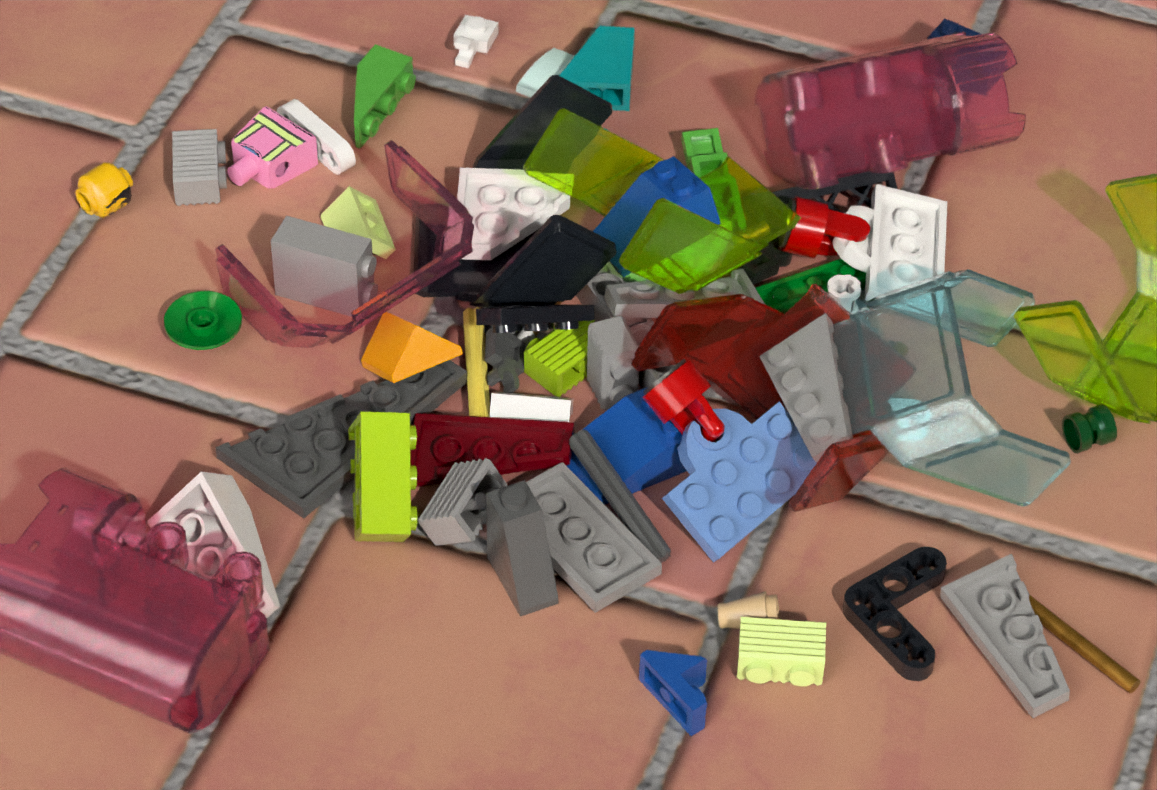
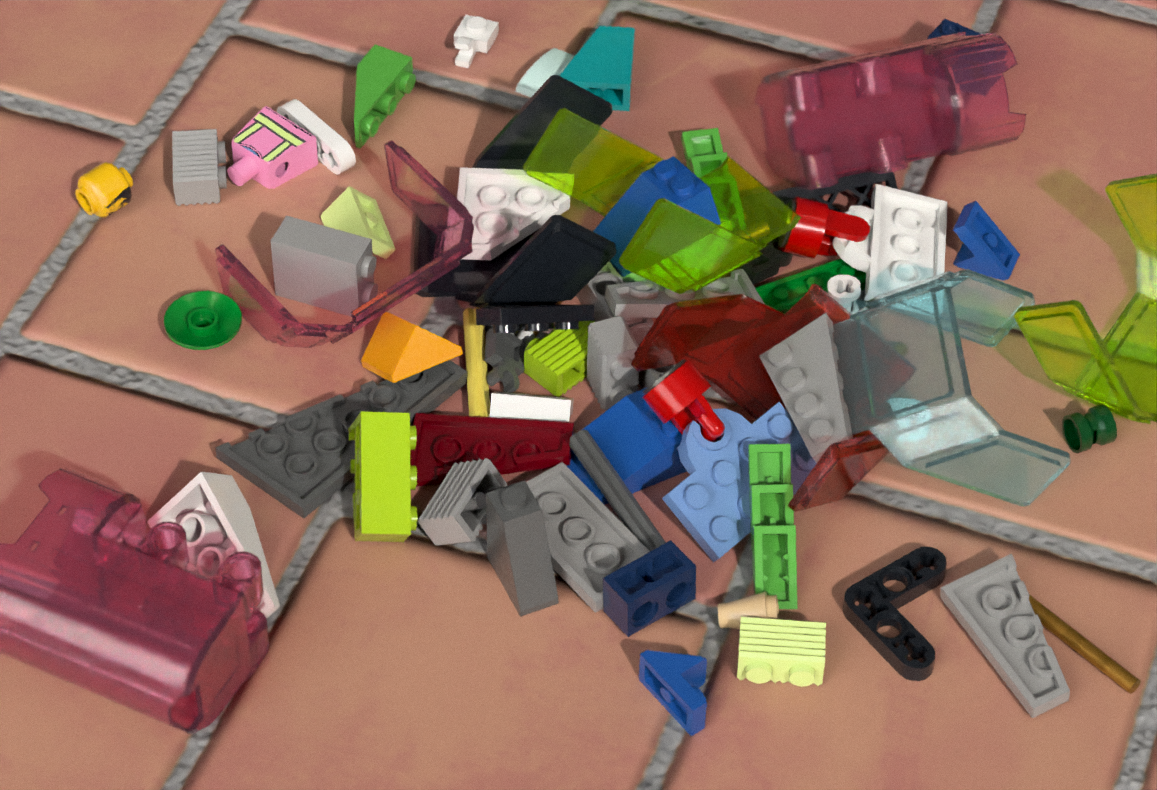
none -> dark blue brick [603,540,696,637]
none -> bright green slope [748,444,798,609]
none -> blue slope [953,201,1020,281]

